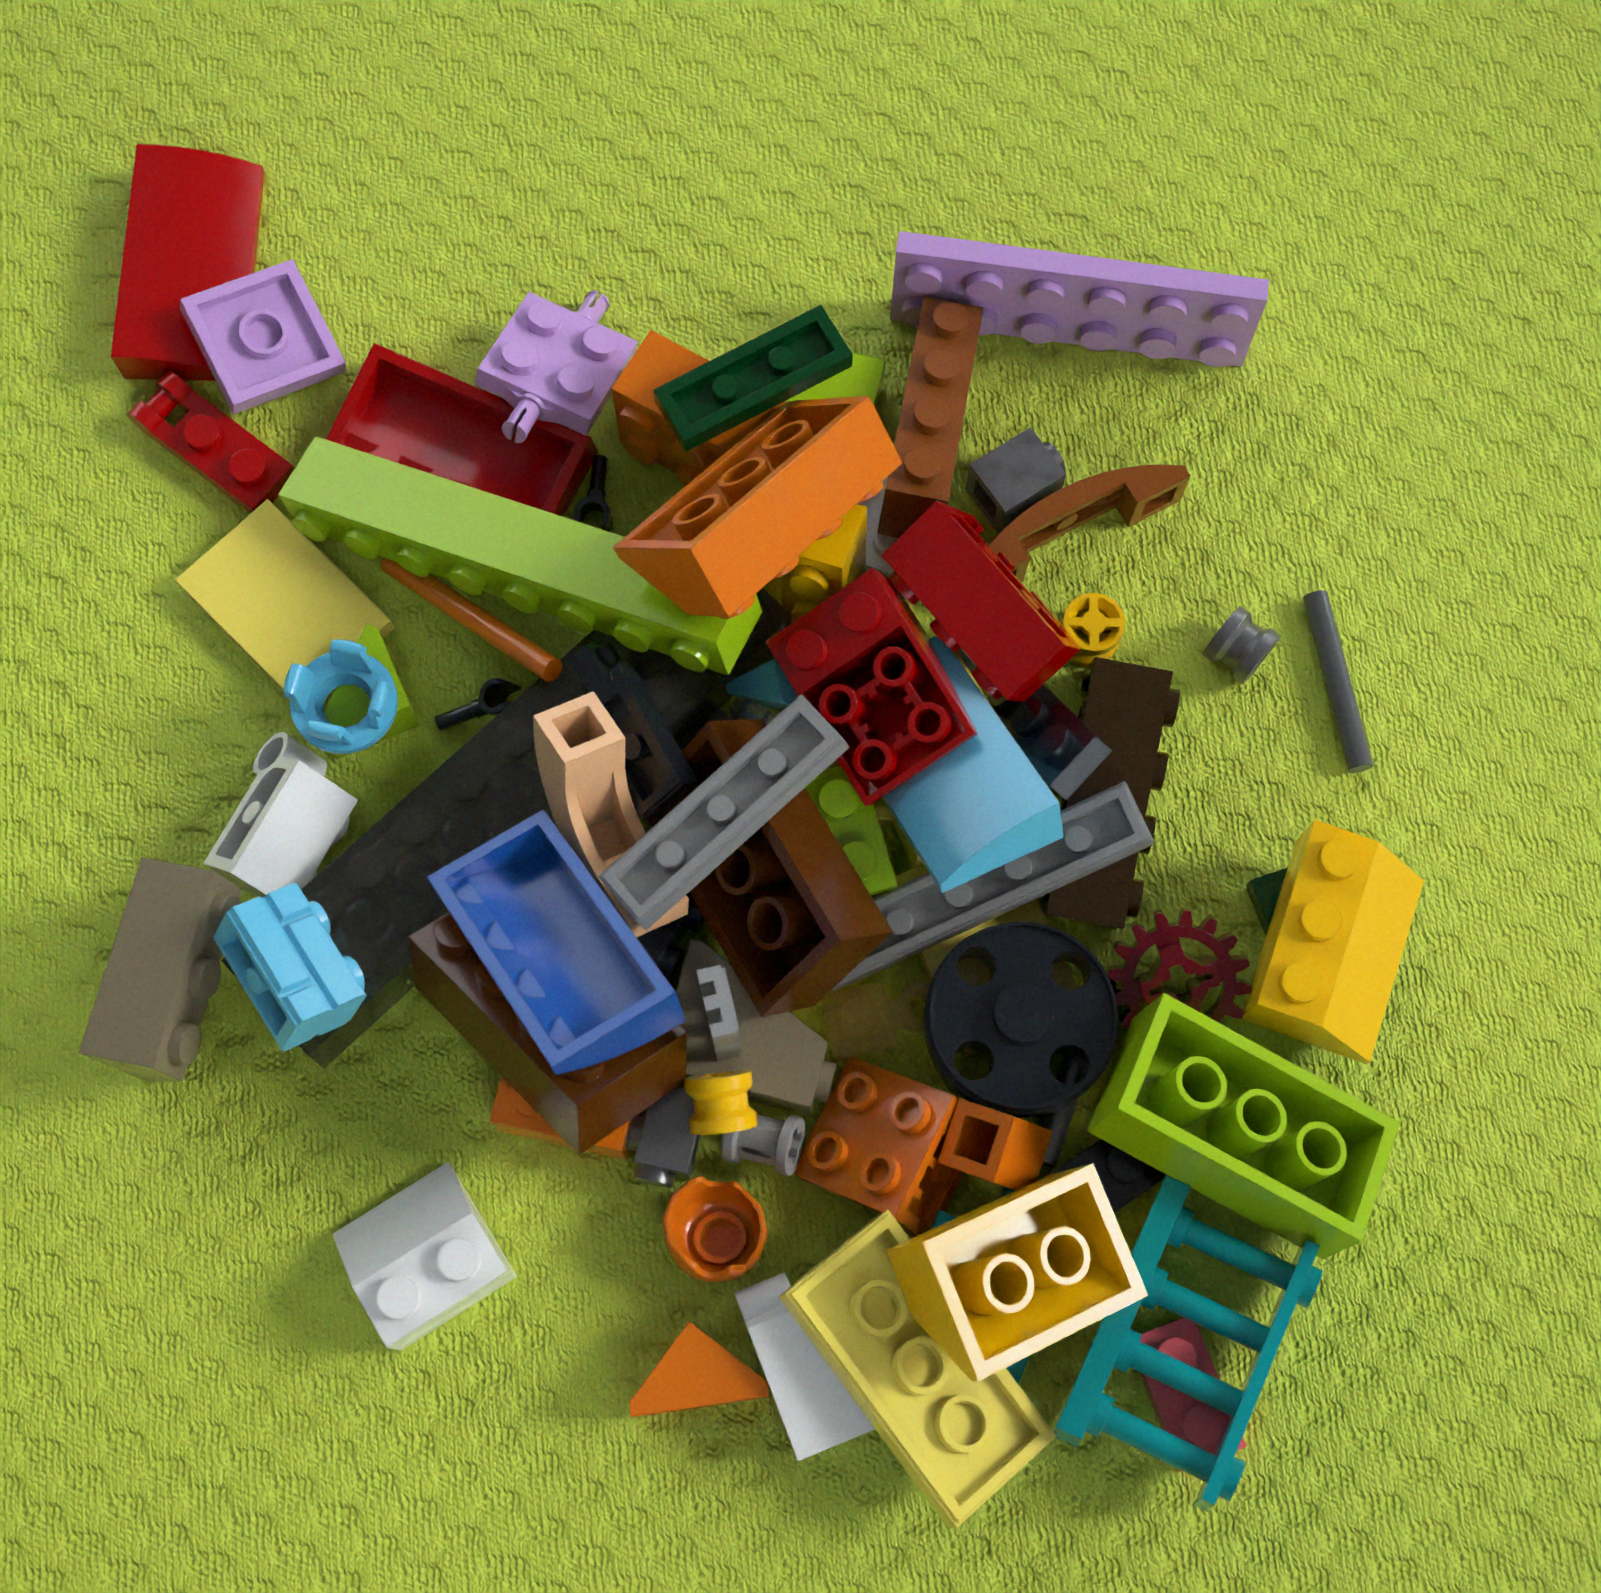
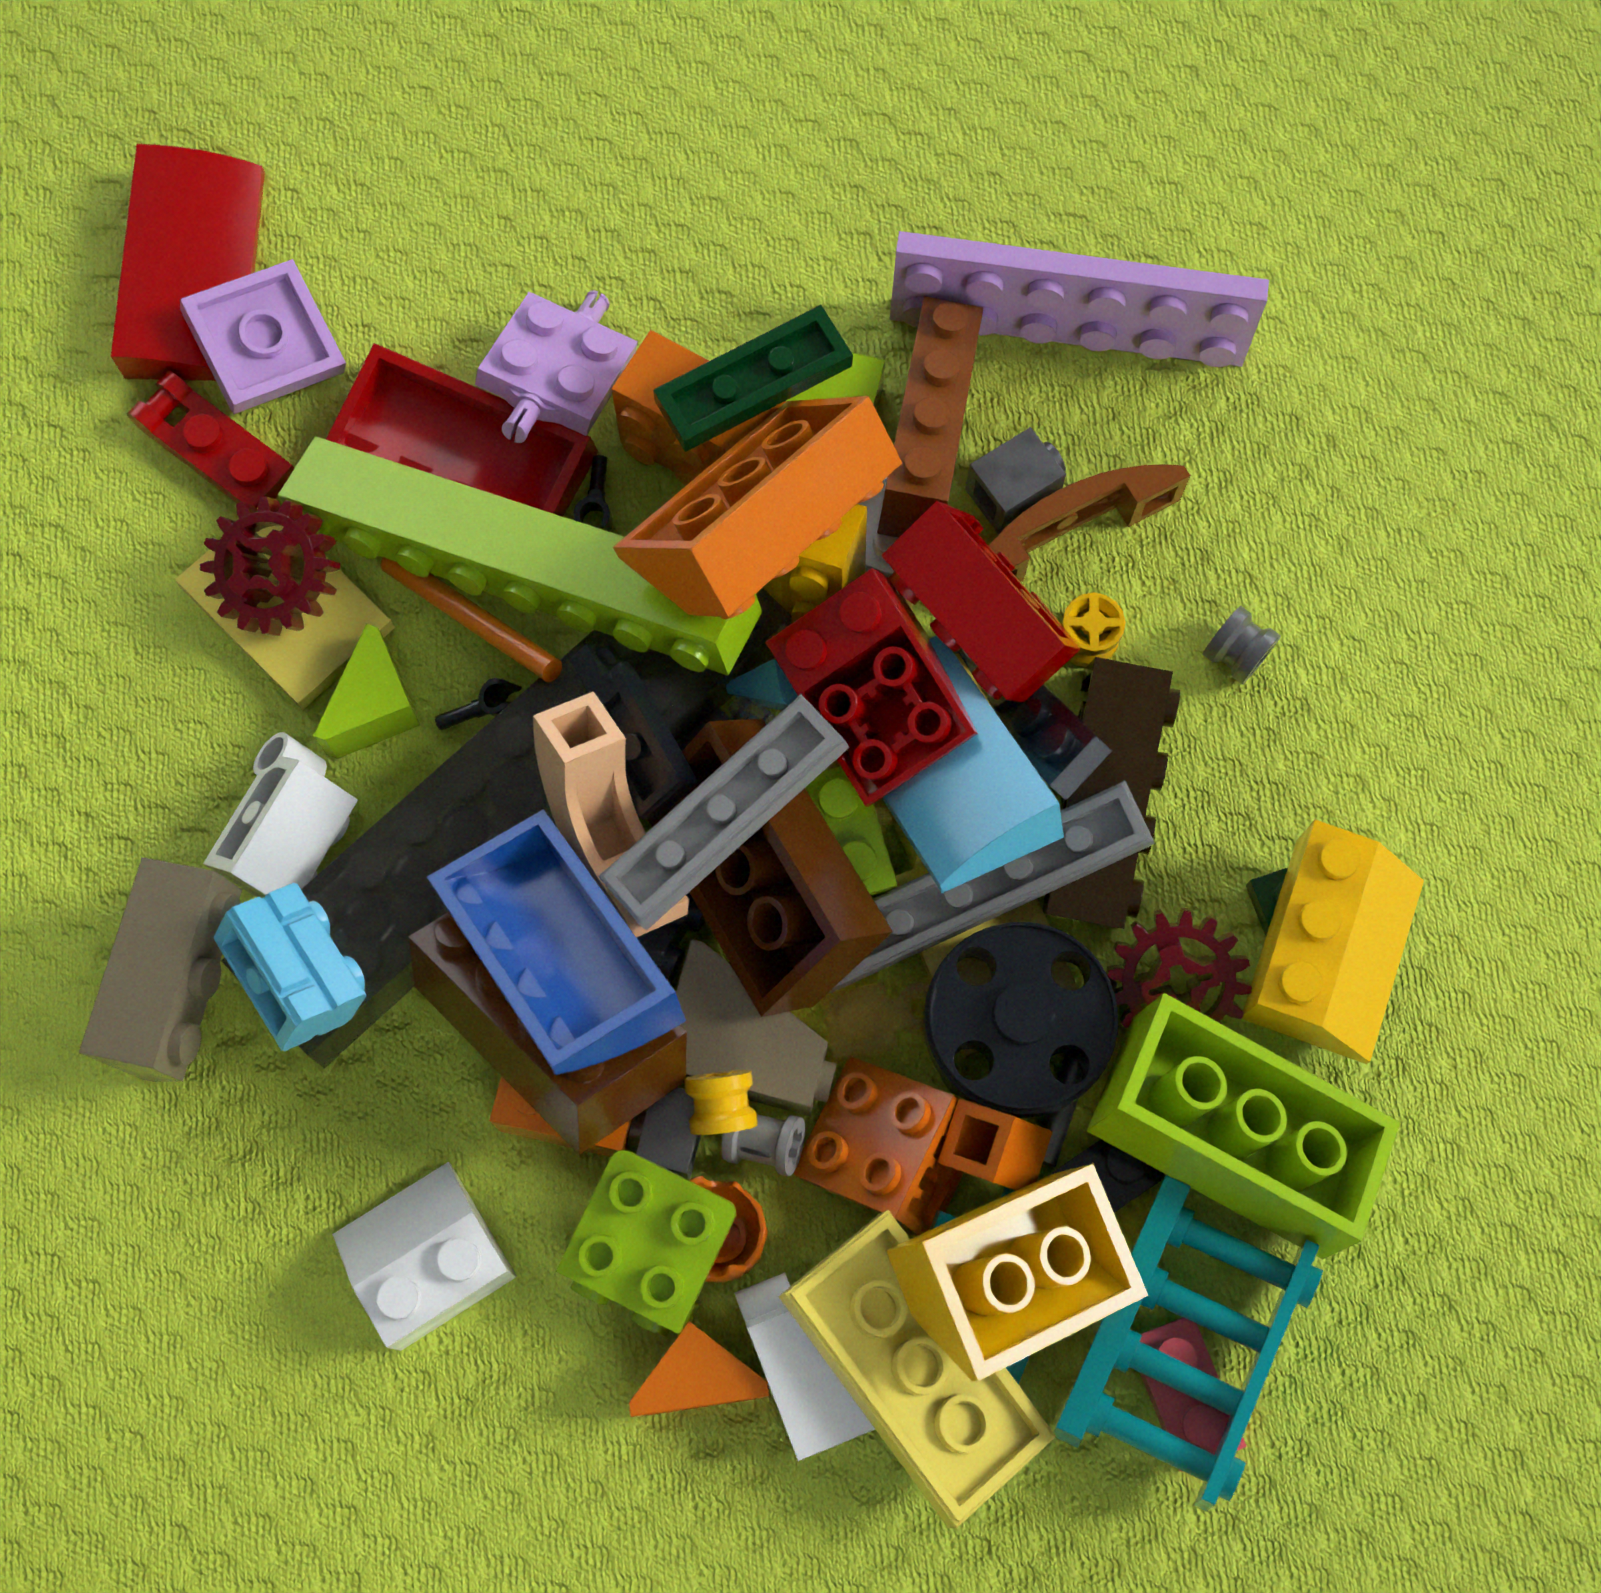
medium azure piece [284,639,398,754] -> none
light grey tile [696,965,742,1061] -> none
dark grey bar [1303,590,1374,773] -> none
none -> dark red gear [200,496,340,636]
none -> lime bracket [555,1150,736,1336]

